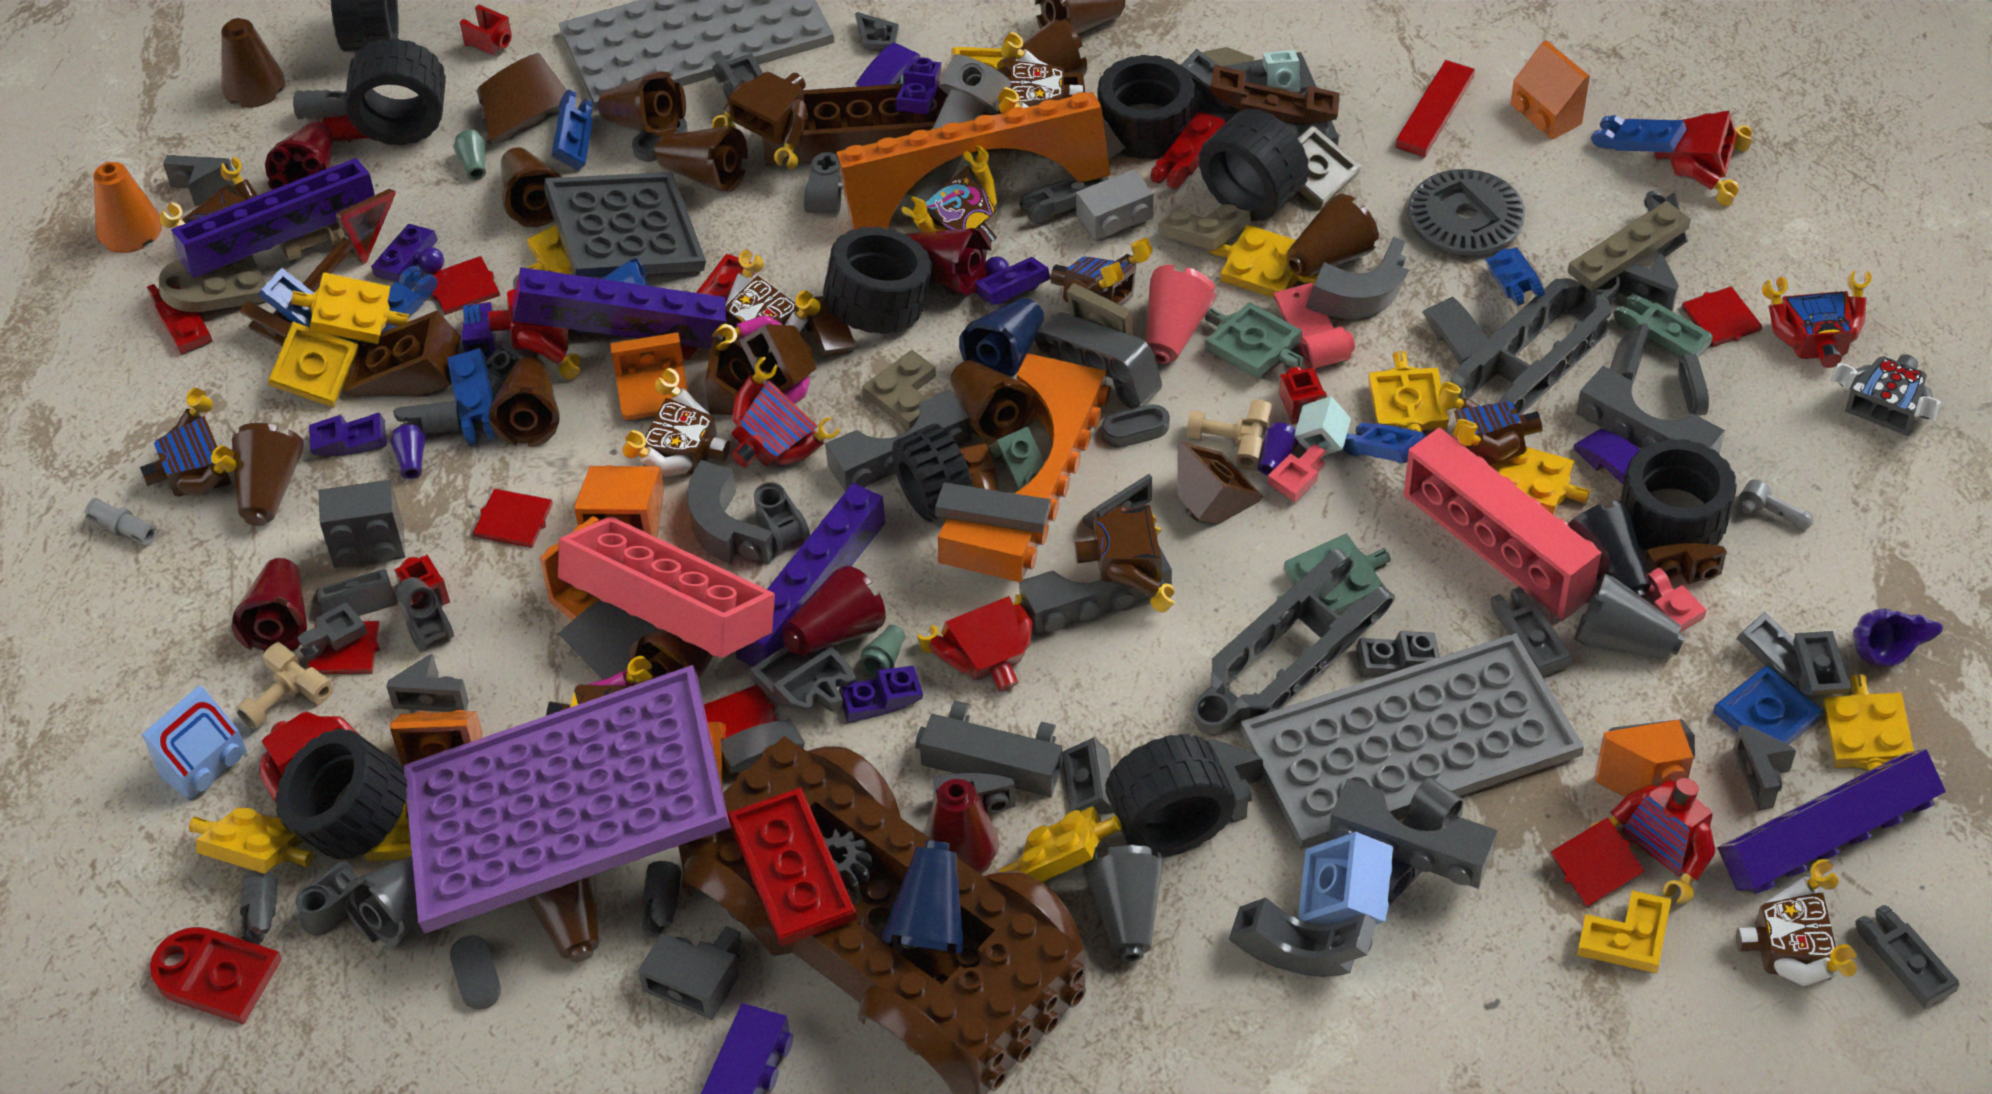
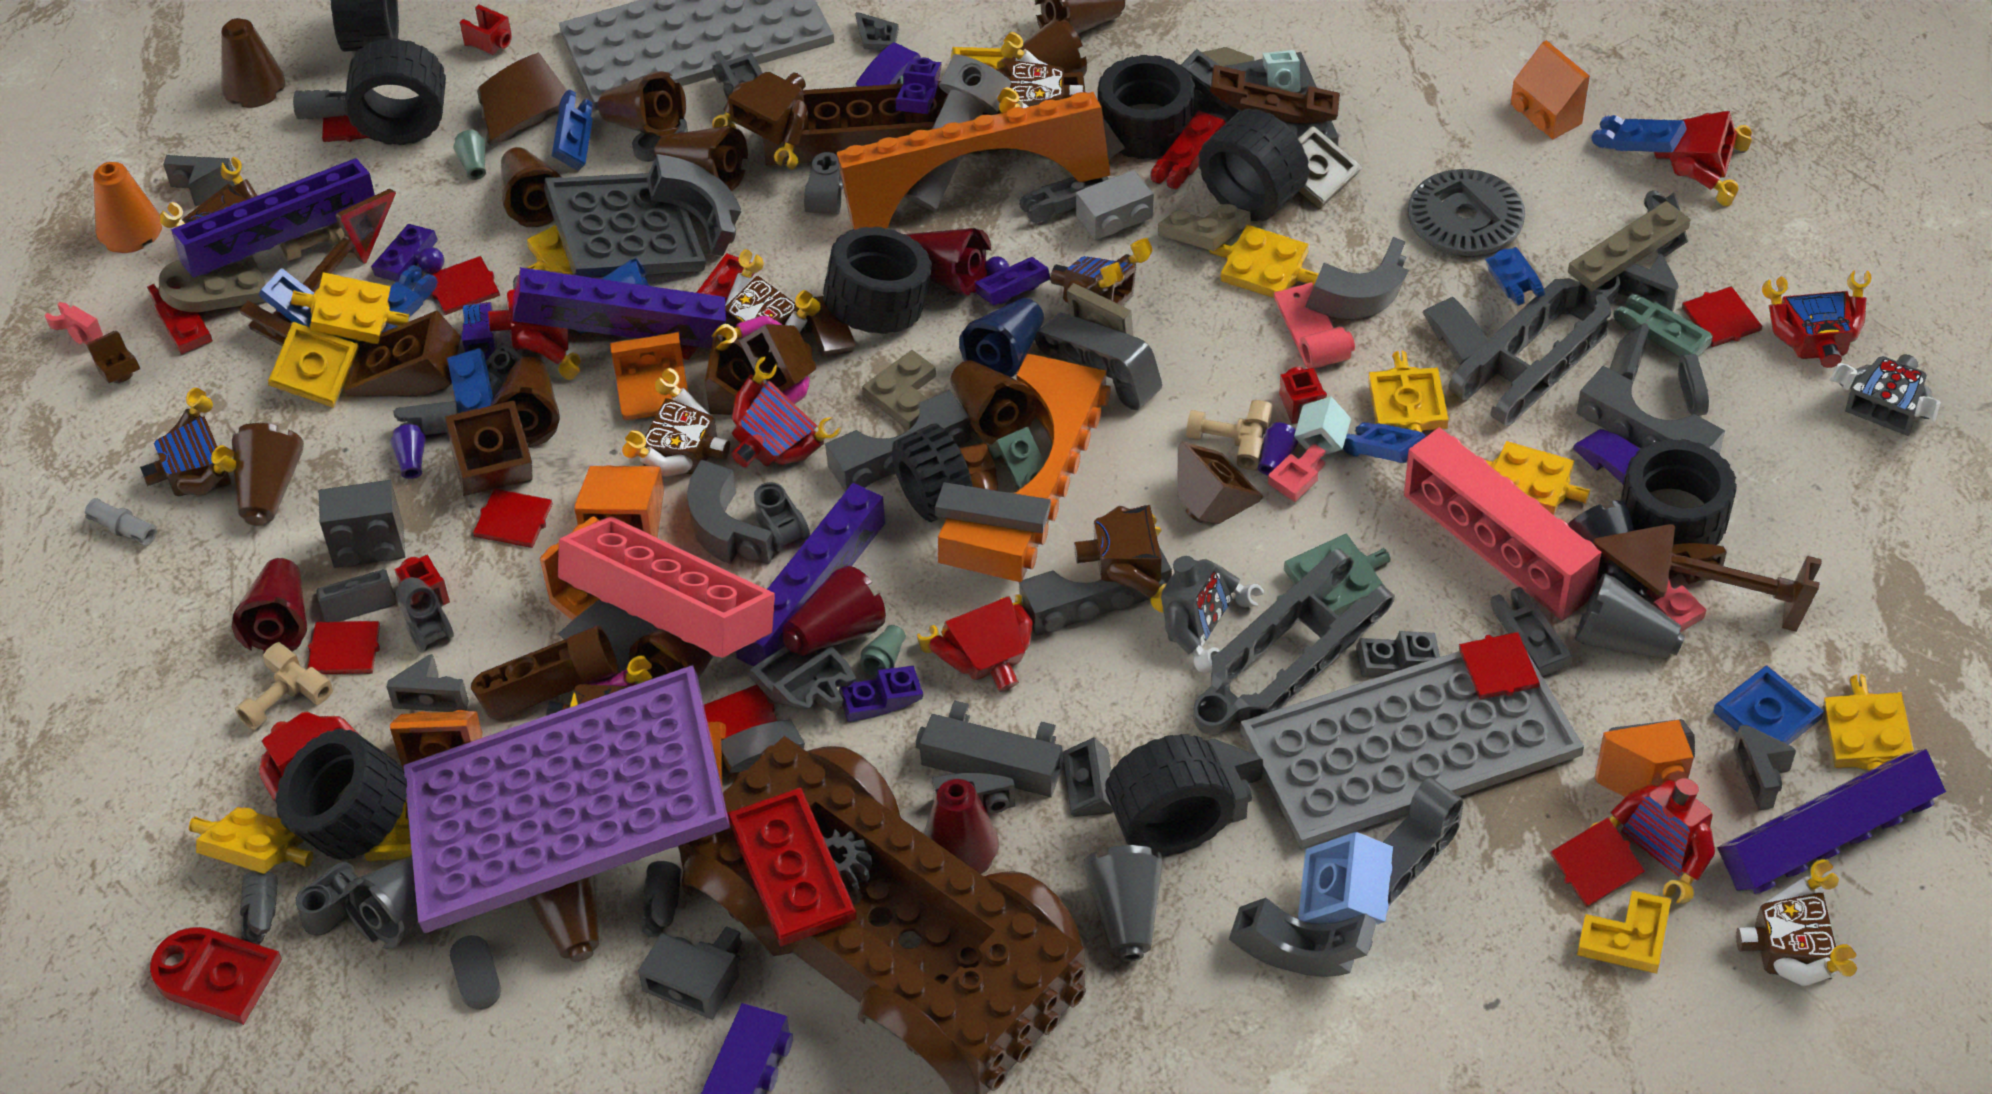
light blue slope [142,685,247,801] -> none
dark red cone [265,122,333,190] -> none
dark grey plate [297,602,367,661] -> none
dark purple slope [309,412,387,456] -> none
dark blue cone [882,840,963,953] -> none
torso [902,145,997,243] -> none
yellow plate [999,806,1122,882] -> none
dark grey slope [1082,474,1152,531] -> none
dark grey tile [1102,404,1170,447] -> none
coral cone [1145,265,1217,364] -> none
sand green plate [1205,302,1304,379] -> none
reddish brown cone [1286,194,1379,278] -> none
dark grey arch [1329,778,1498,889] -> none
red tile [1395,60,1475,157] -> none
torso [1439,382,1543,465] -> none
dark grey plate [1736,612,1802,688] -> none
light grey piece [1739,479,1813,529] -> none
dark grey slope [1793,631,1851,696] -> none
dark purple hair [1853,608,1943,668] -> none
dark grey hinge [1855,905,1960,1009] -> none
none -> coral plate [45,302,103,345]
none -> reddish brown bracket [87,330,140,383]
none -> reddish brown slope [445,401,533,496]
none -> reddish brown beam [471,625,618,719]
none -> dark grey arch [647,154,741,256]
none -> dark grey torso [1161,556,1264,672]
none -> red piece [1459,632,1540,700]
none -> reddish brown piece [1593,524,1822,632]

